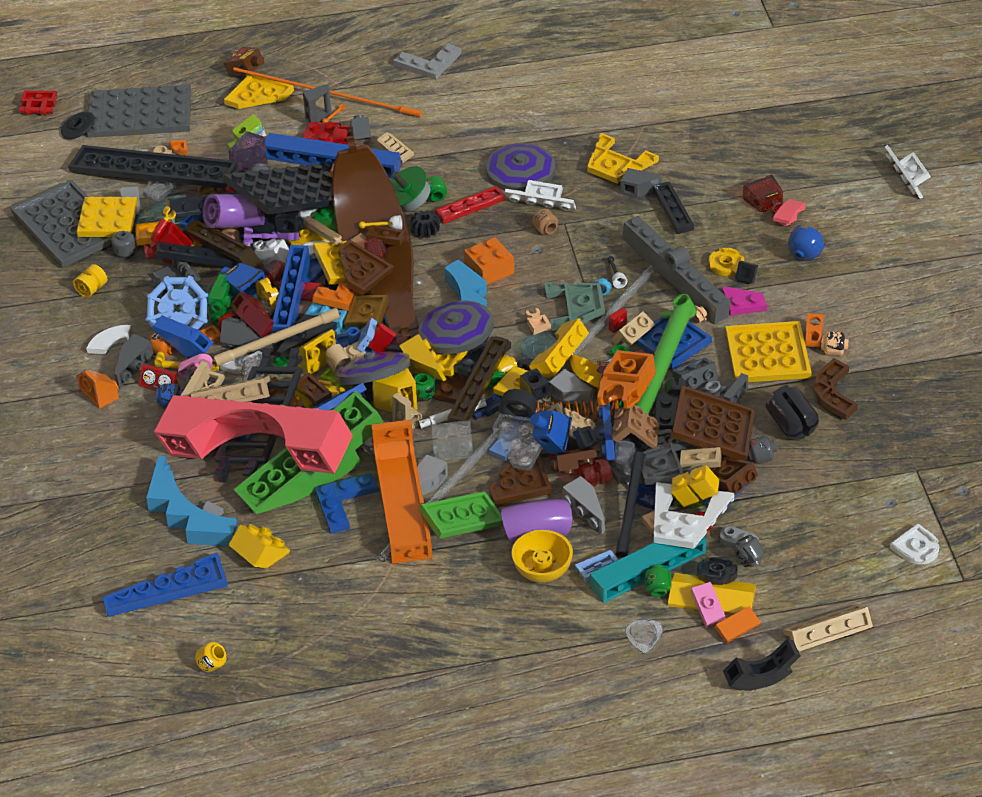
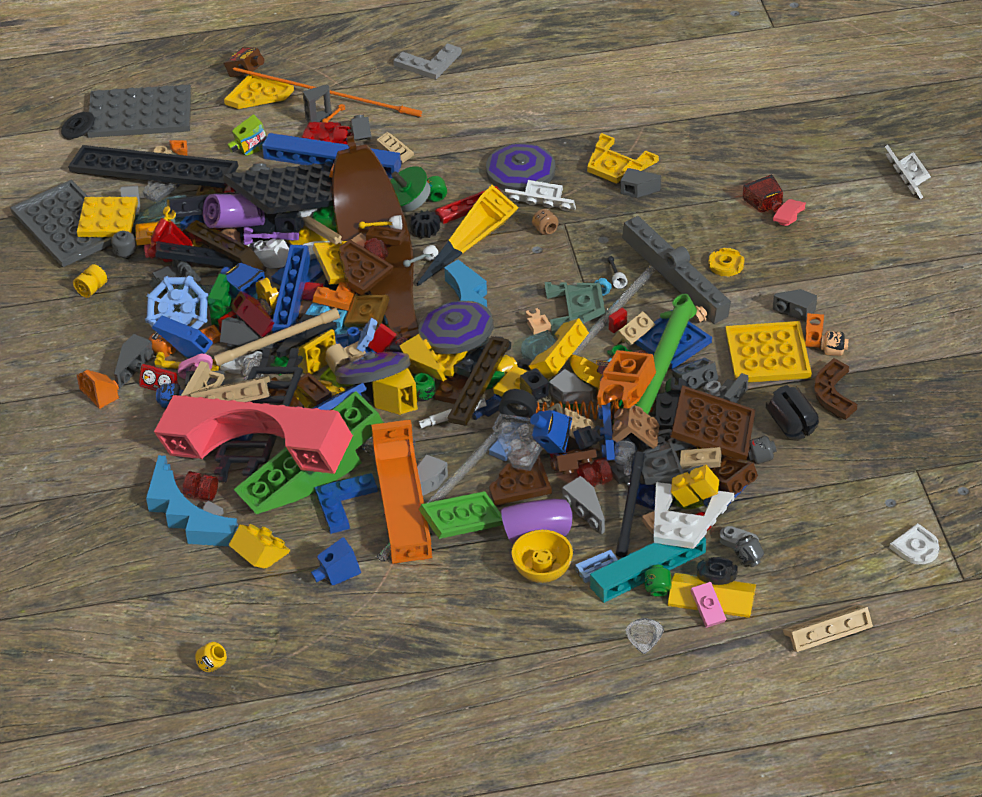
red plate [19,90,58,115] -> none
white tile [87,325,131,354] -> none
blue wing [102,552,228,617] -> none
clear purple slope [228,131,268,173] -> none
clear red head [262,260,286,287] -> none
tan plate [392,393,422,429] -> none
clear hinge [431,420,473,461] -> none
orange brick [464,237,514,285] -> none
black plate [653,181,694,234] -> none
orange tile [714,606,761,644] -> none
dark pink wing [722,287,767,316] -> none
black arch [723,638,801,691] -> none
black tile [735,260,758,284] -> none
blue cylinder [788,225,826,261] -> none
none -> clear red wheel [183,471,218,502]
none -> blue torso [311,537,361,585]
none -> hinge [403,245,438,267]
none -> yellow plate [417,185,519,286]
none -> dark grey slope [773,289,817,322]

